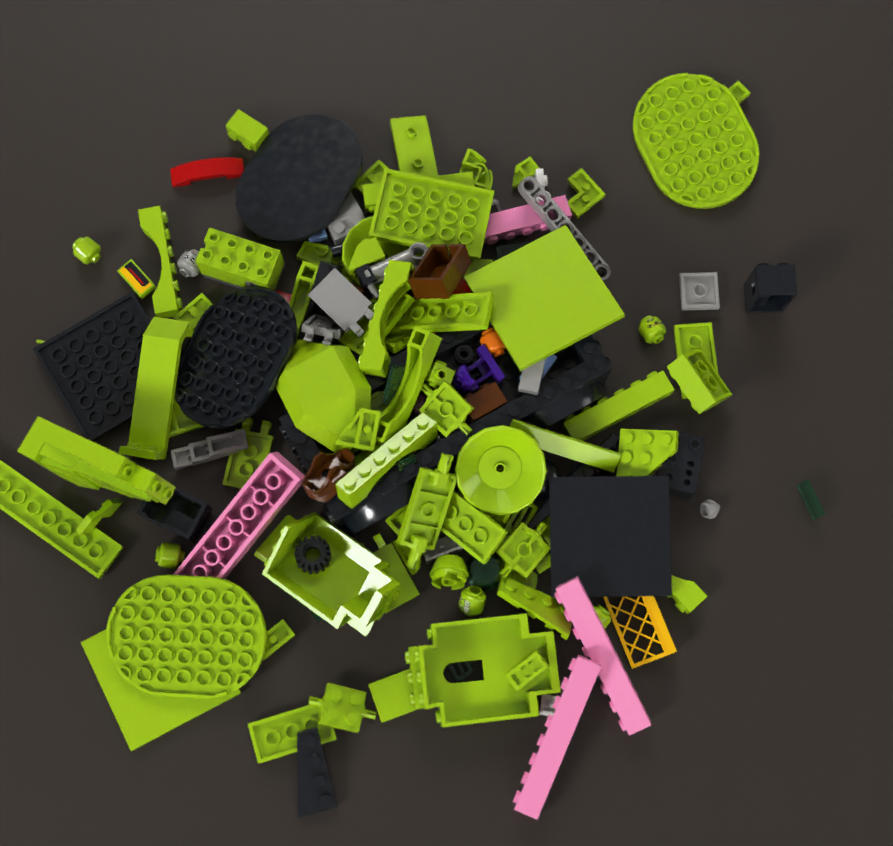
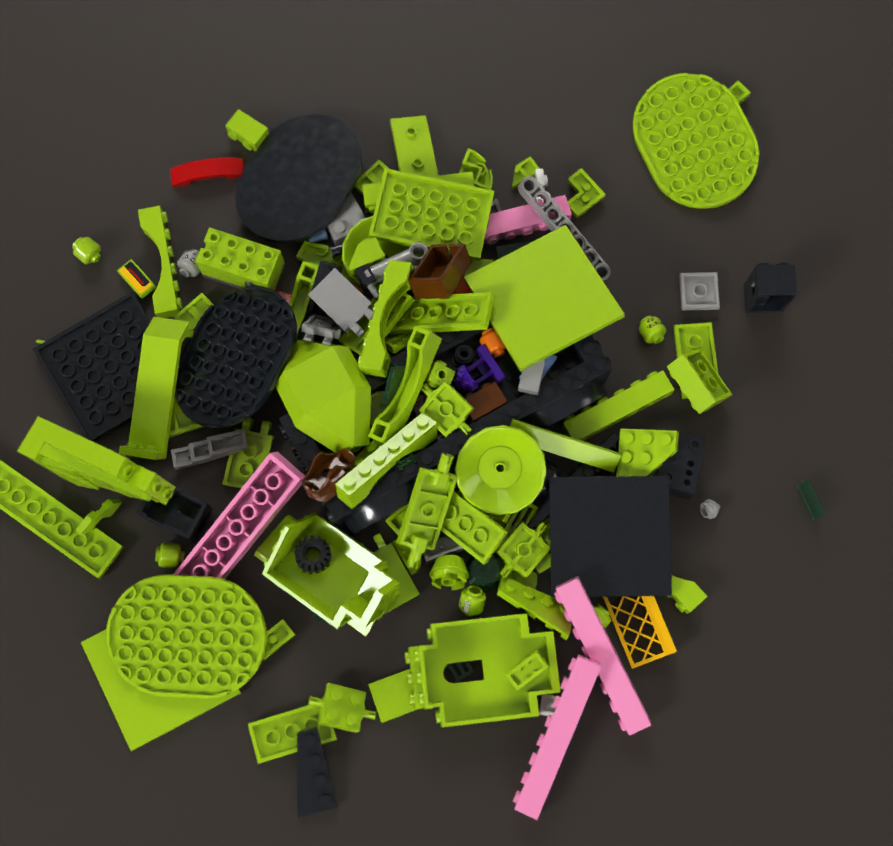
lime wing [335,408,381,451] -> none

